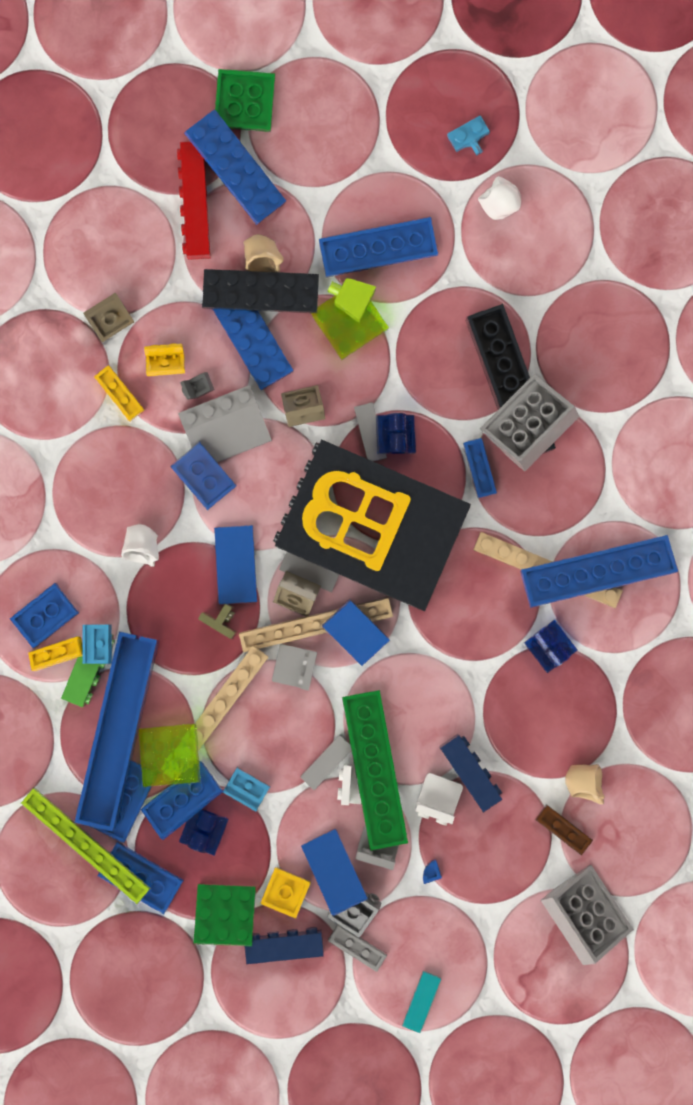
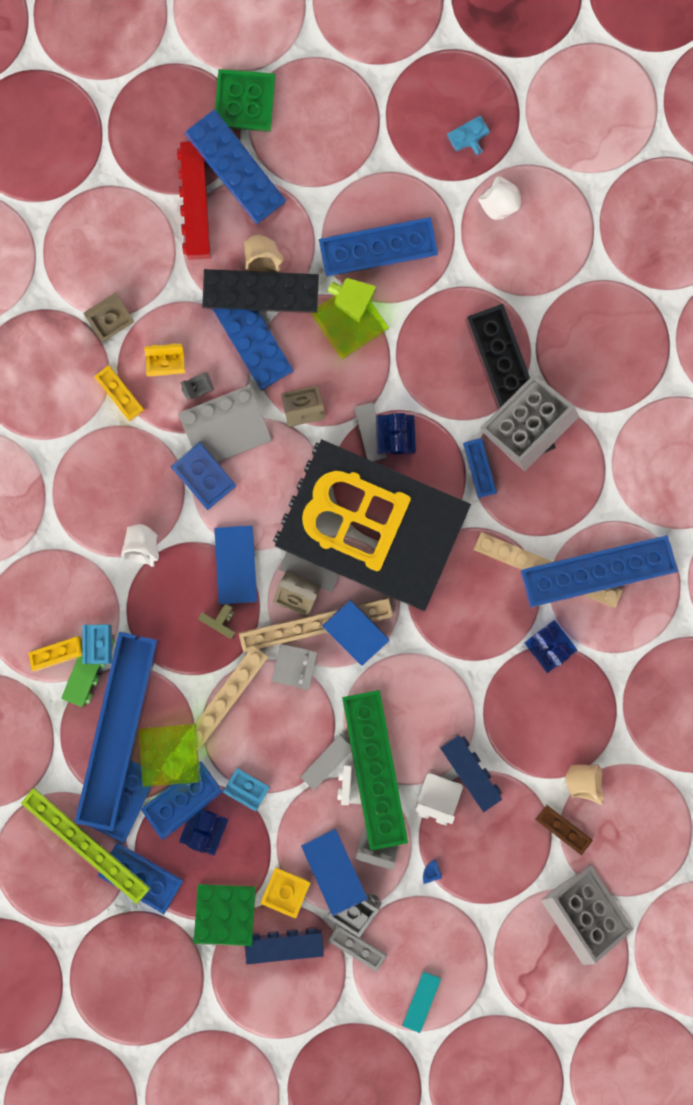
blue tile [9,583,79,649] -> none

